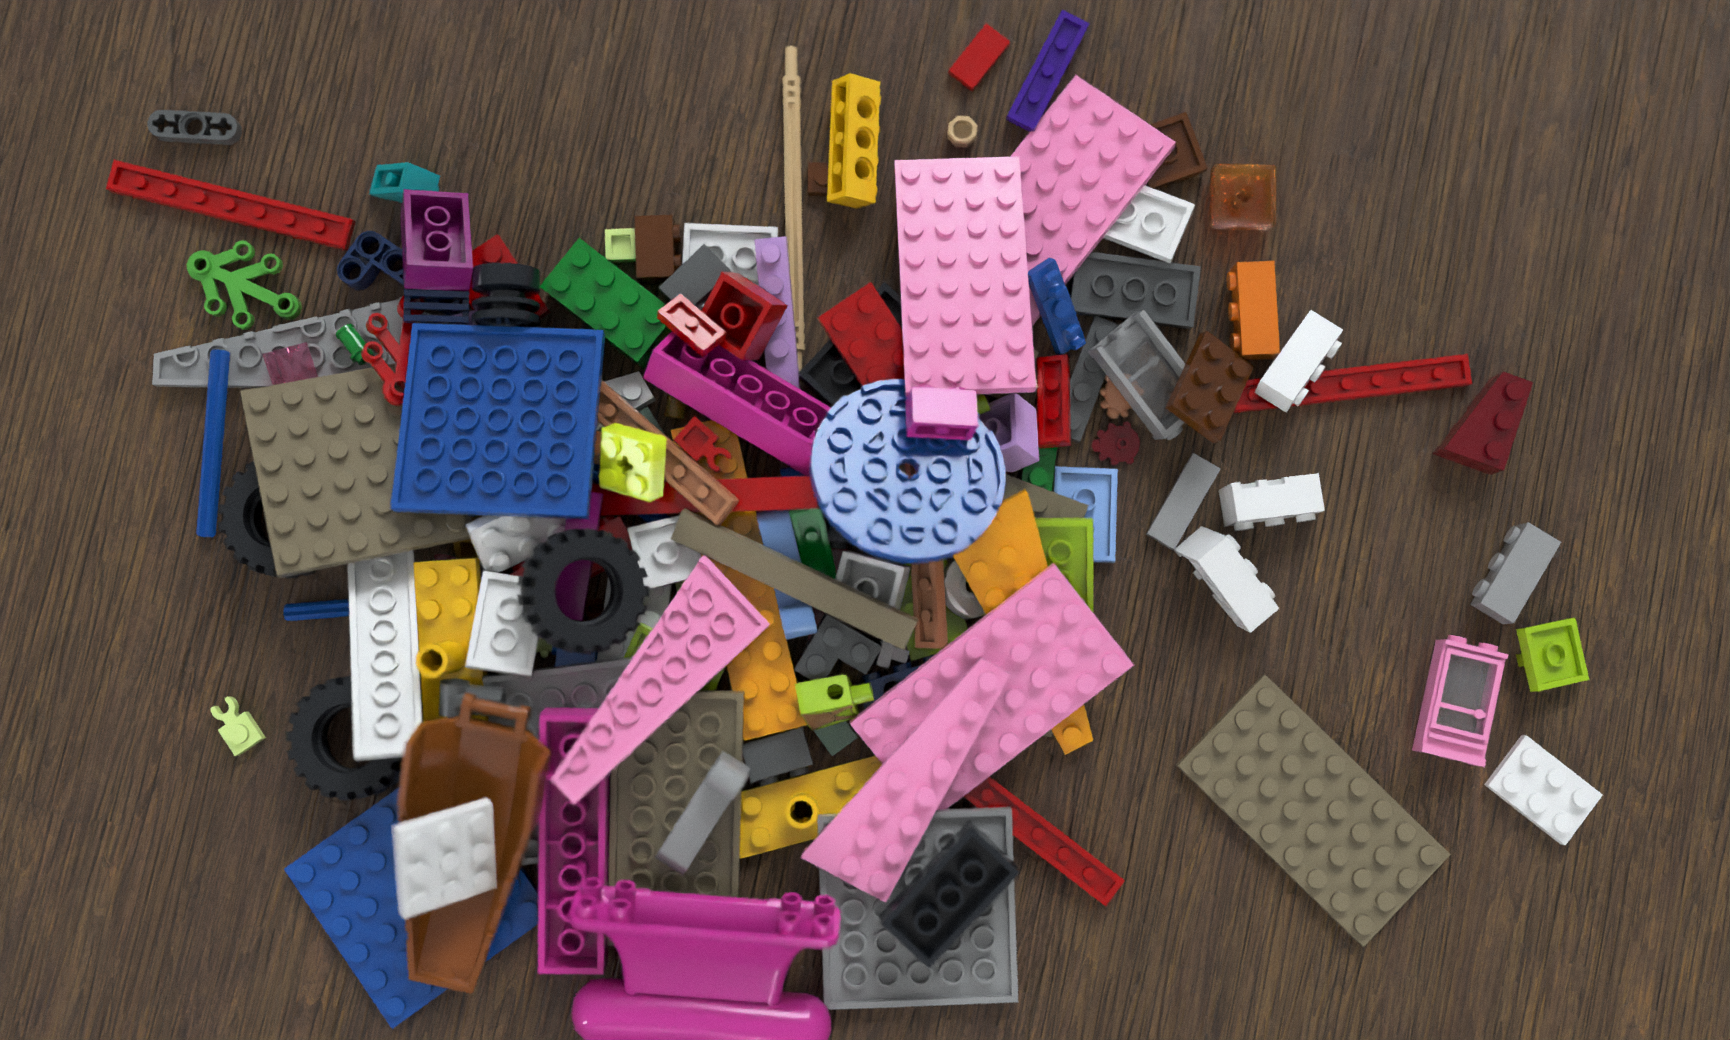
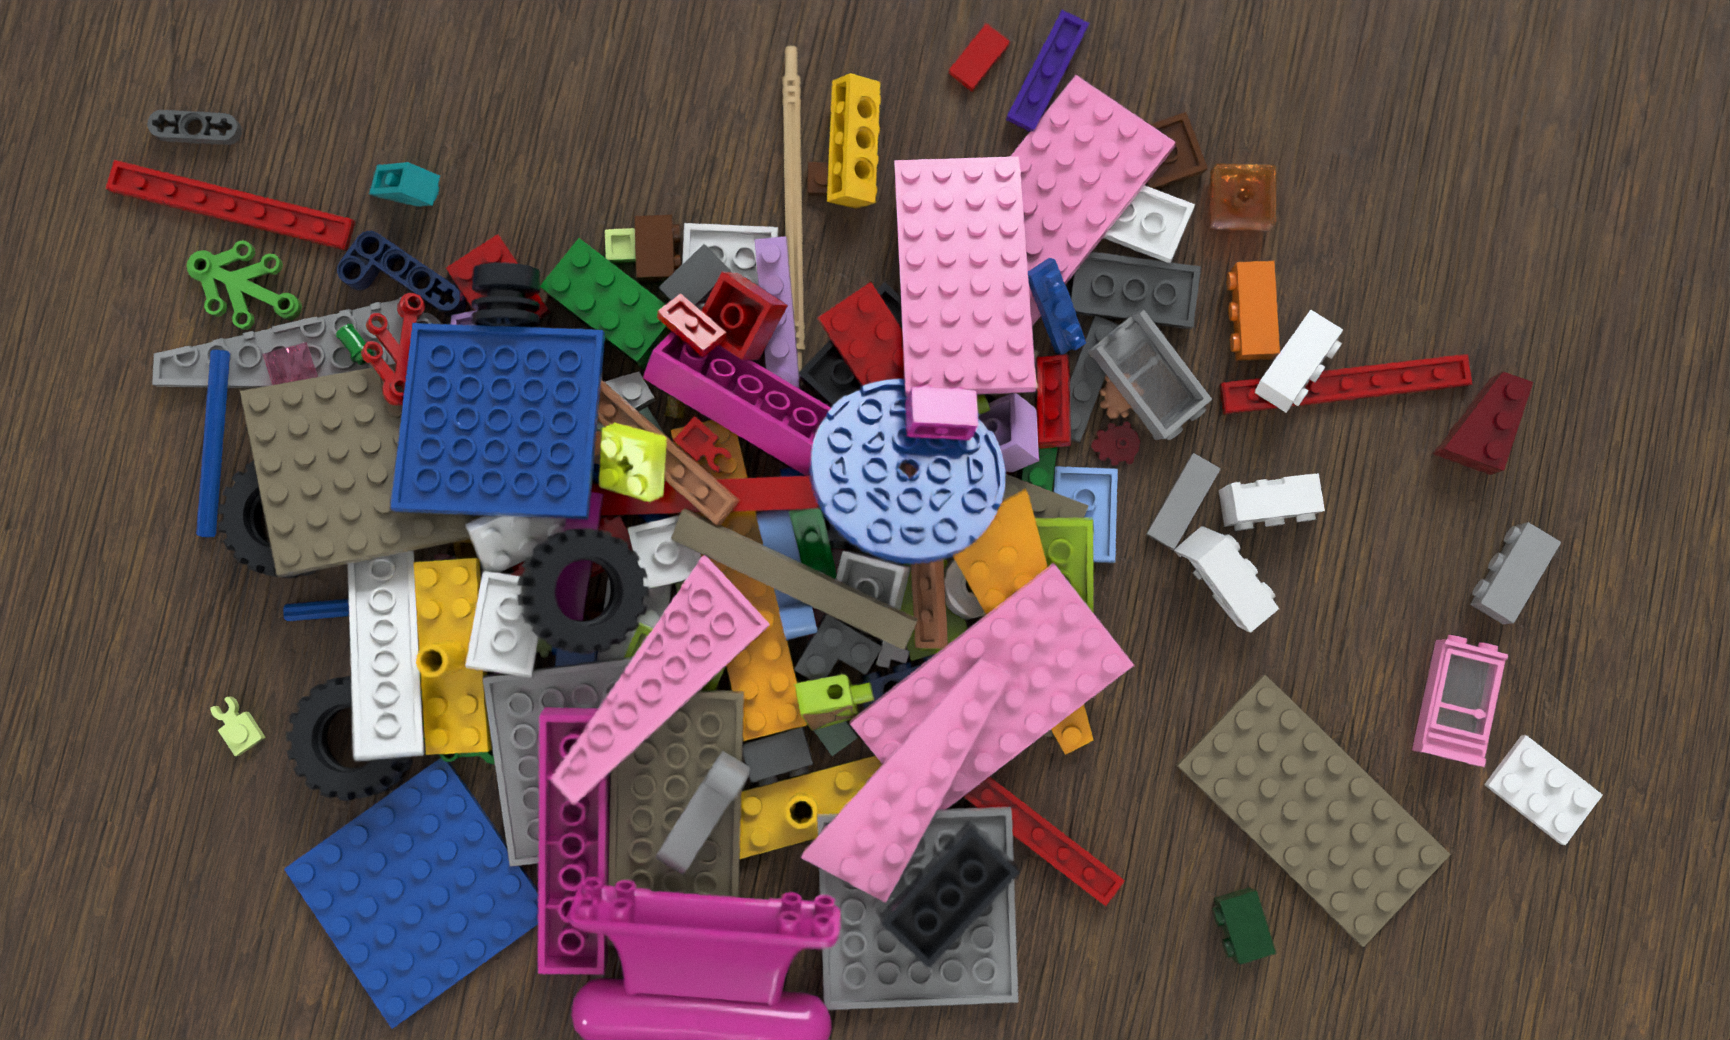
white plate [392,797,497,919] -> none
dark orange windscreen [398,692,551,994] -> none
magenta brick [401,189,473,291] -> none
dark blue tile [403,289,469,325] -> none
dark grey piece [439,679,506,718] -> none
tan tile [947,116,977,148] -> none
reddish brown plate [1165,330,1254,444] -> none
lime hinge [1516,618,1589,692] -> none
none -> dark green brick [1212,887,1276,965]

